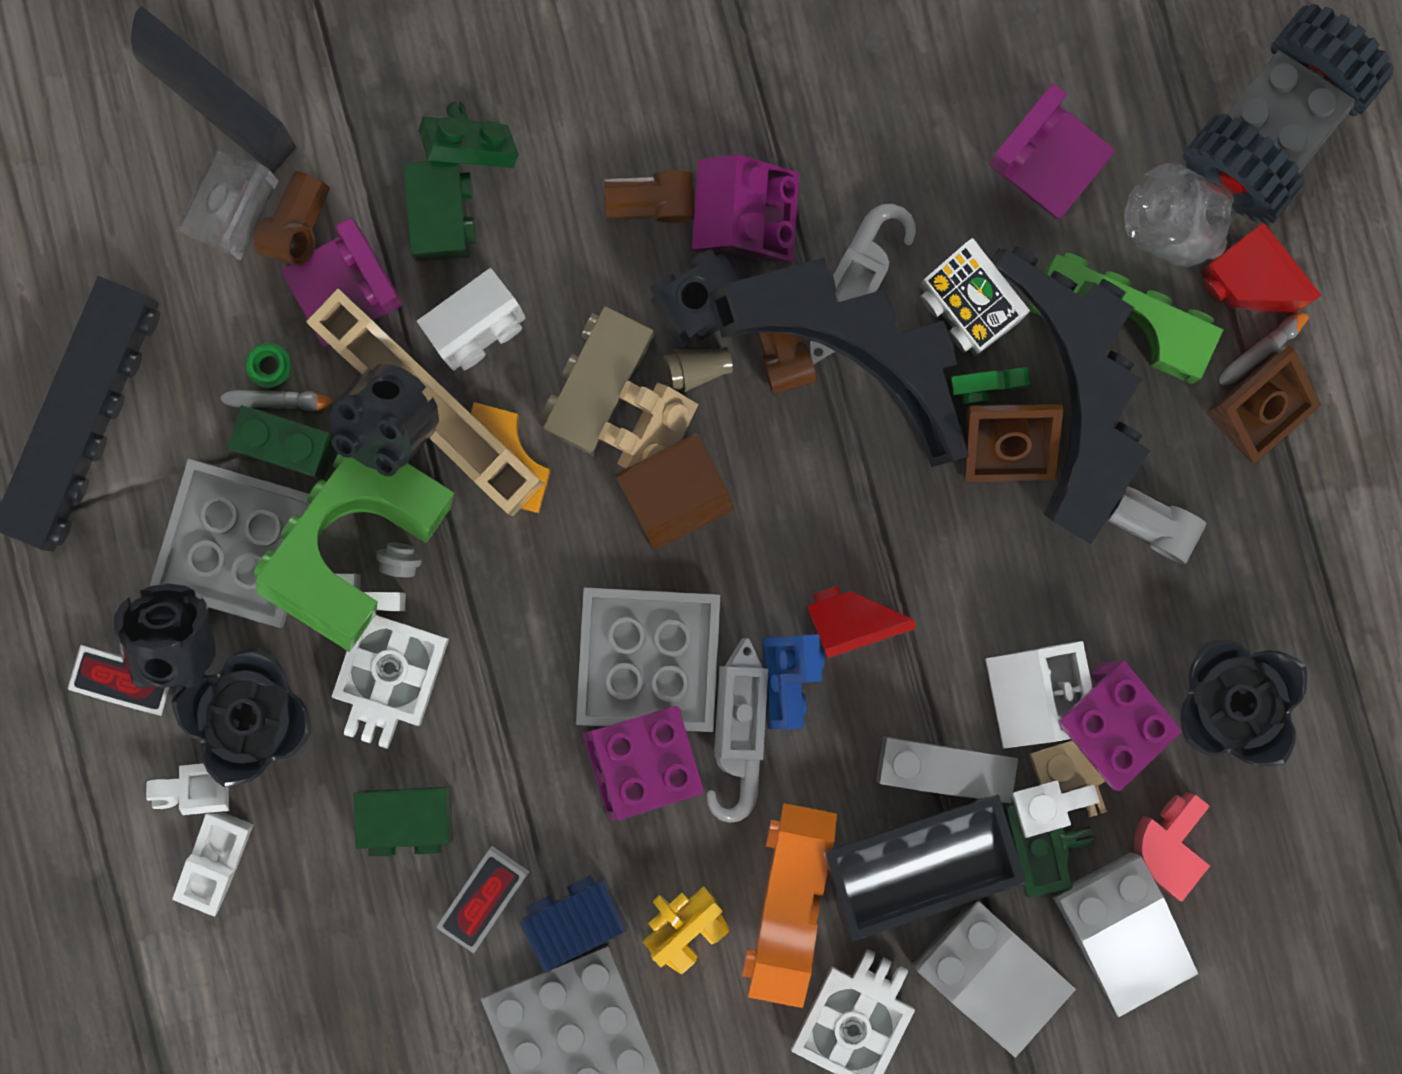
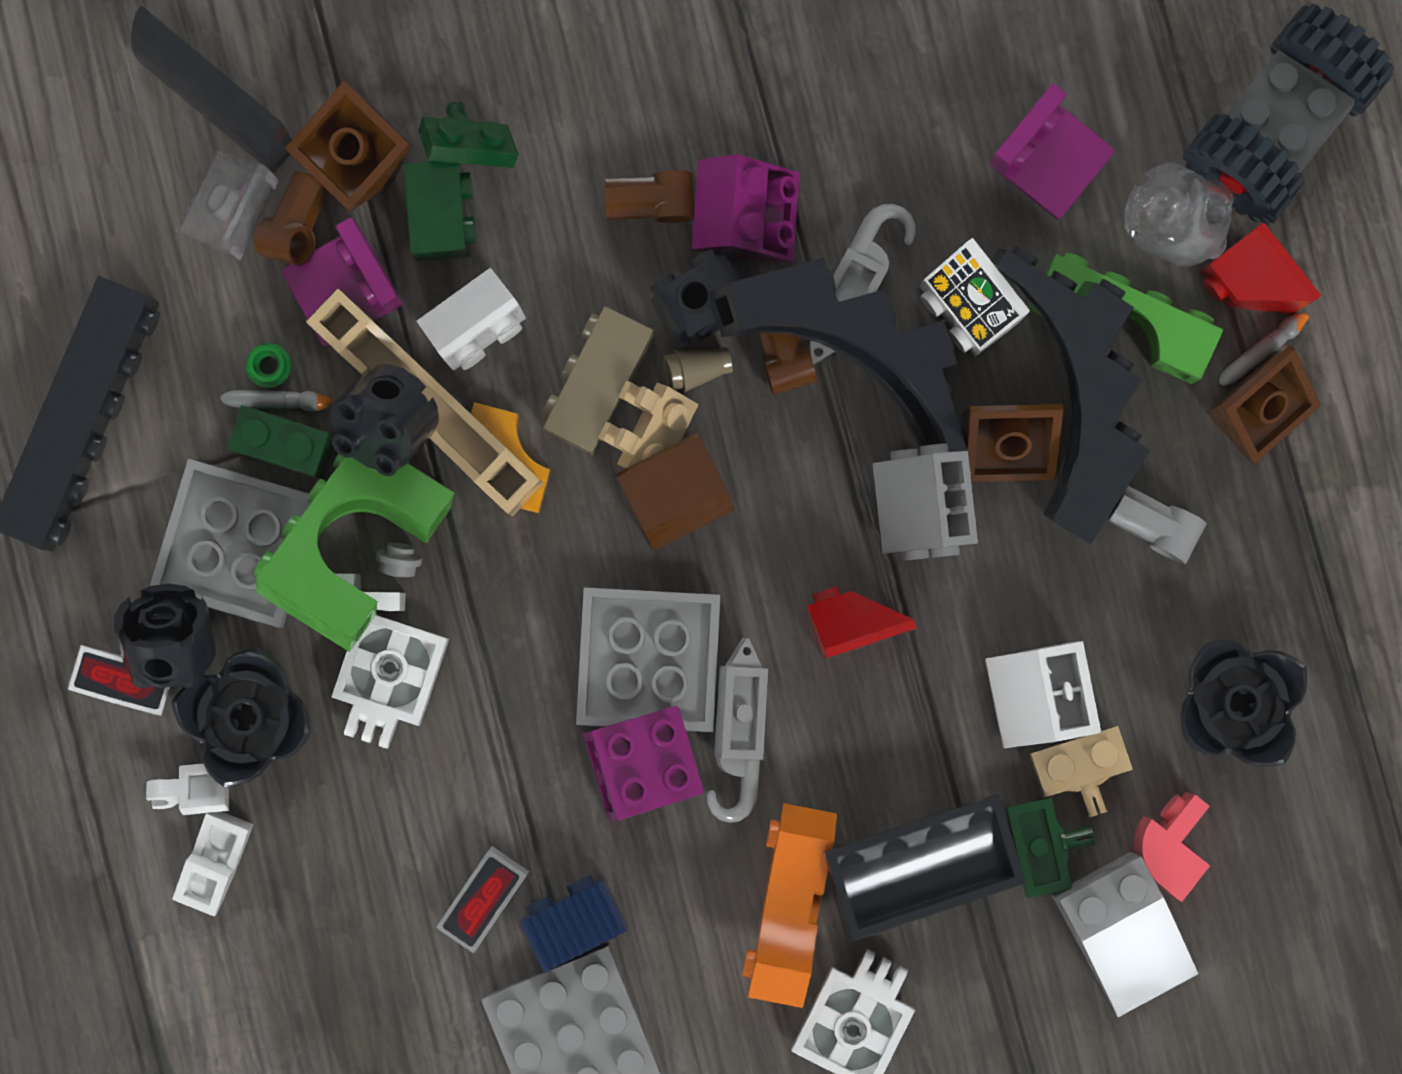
dark green brick [353,786,453,857] -> none
yellow hips [643,886,730,974] -> none
blue plate [762,634,825,729] -> none
light grey slope [876,736,1018,803] -> none
light grey slope [912,900,1076,1058] -> none
green plate [947,367,1030,406] -> none
white plate [1011,780,1100,838] -> none
magenta bracket [1059,661,1182,791] -> none
none -> reddish brown slope [285,81,412,212]
none -> light grey brick [873,444,978,561]

